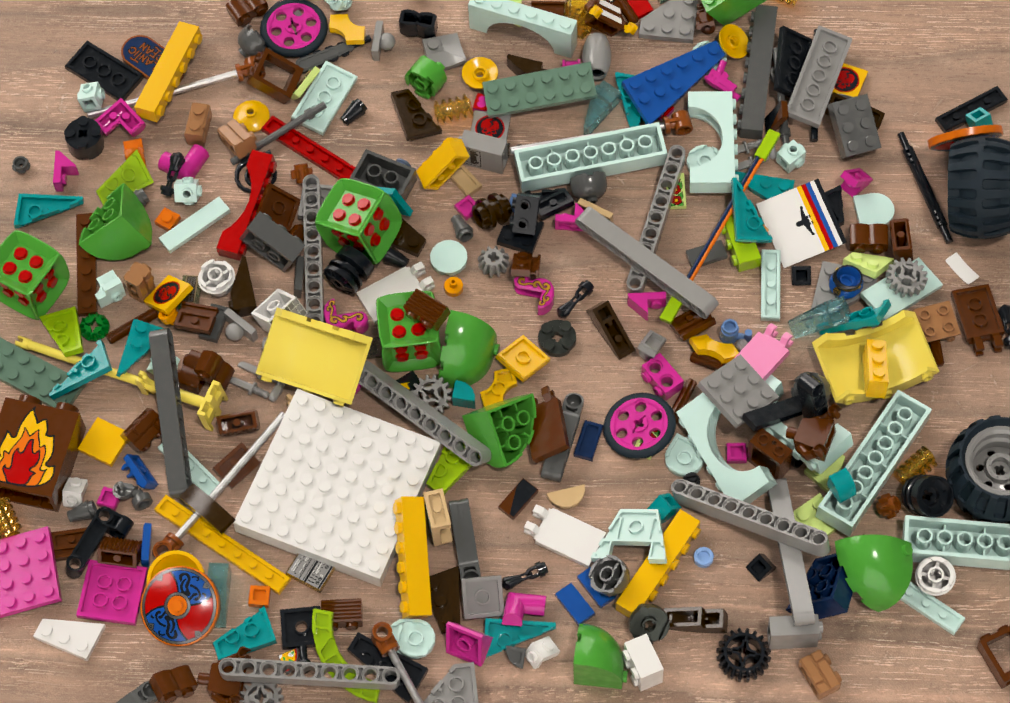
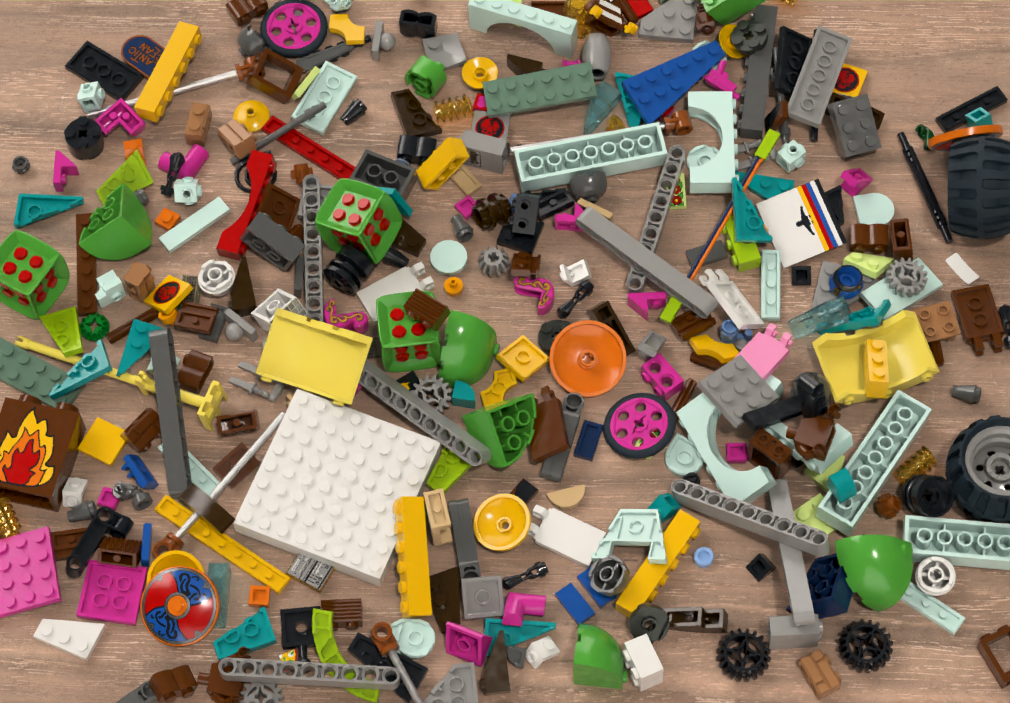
reddish brown brick [194,350,235,391] -> none
none -> black brick [397,135,437,165]
none -> yellow dish [473,493,531,551]
none -> dark brown slope [480,630,510,696]
none -> orange dish [549,320,627,398]
none -> white bracket [560,259,592,287]
none -> clear yellow tile [606,115,625,131]
none -> white tile [699,269,764,330]
none -> pearl dark grey plate [731,20,768,55]
none -> black gear [838,619,893,674]
none -> dark green arm [916,124,934,151]
none -> dark grey cone [952,385,982,404]

